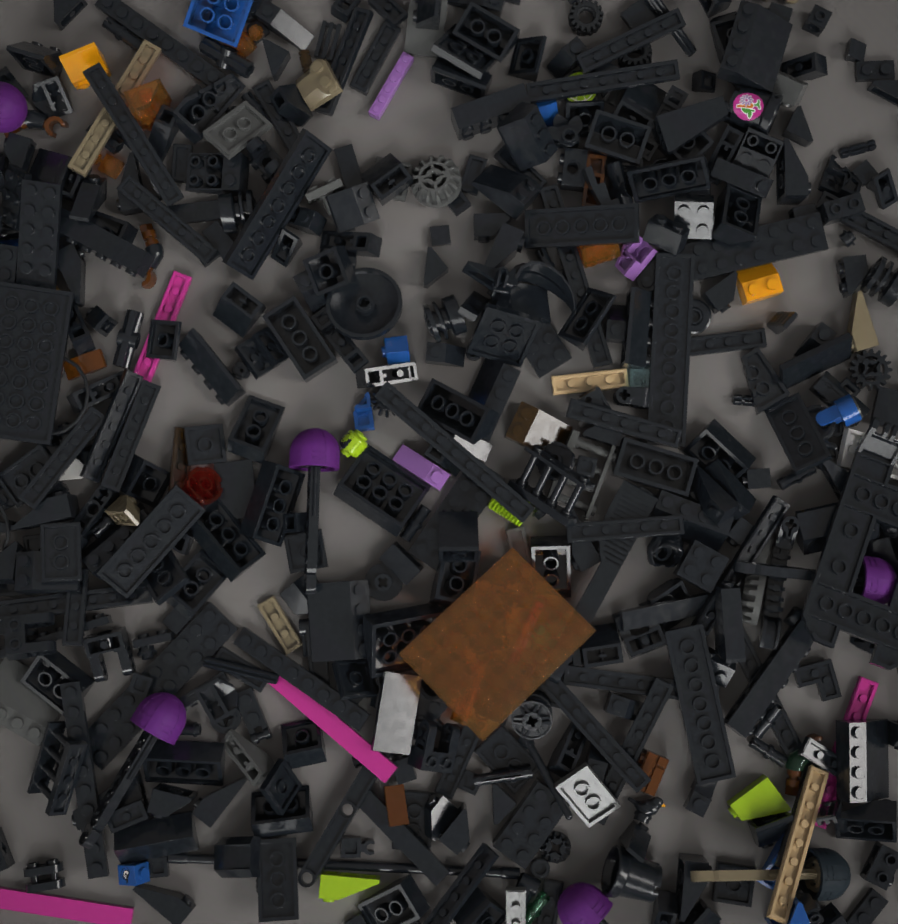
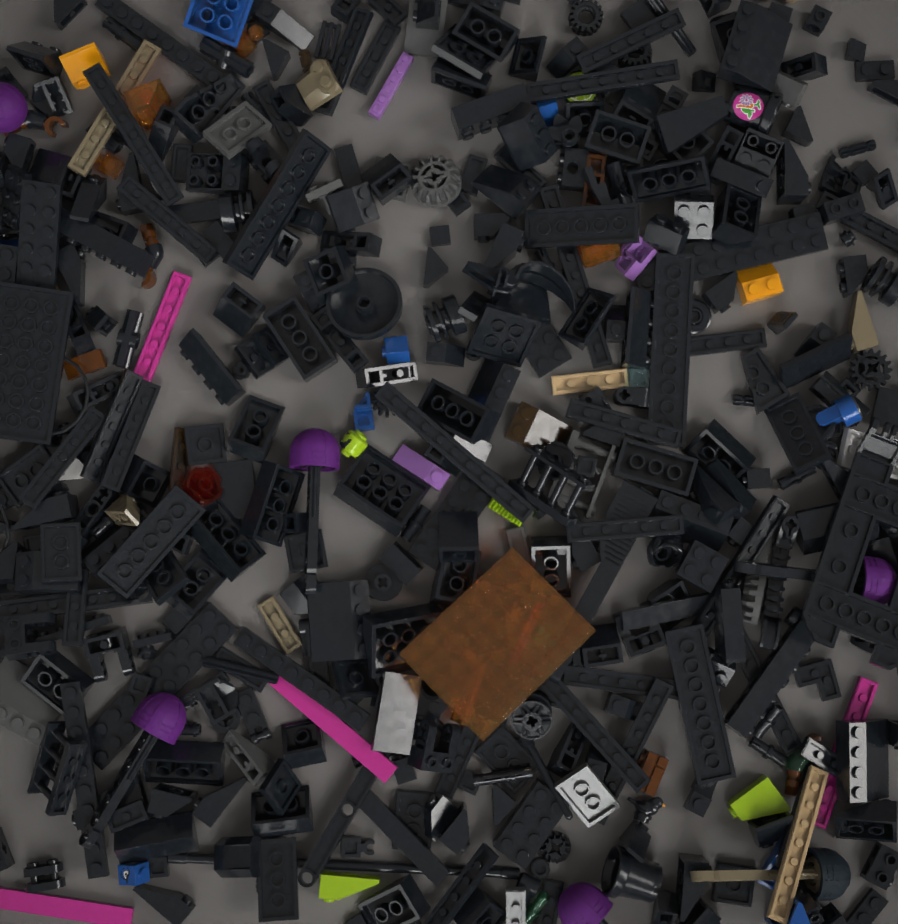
black slope [146,319,182,362] -> none
reddish brown tile [384,784,409,827] -> none
black tile [816,800,843,826] -> none

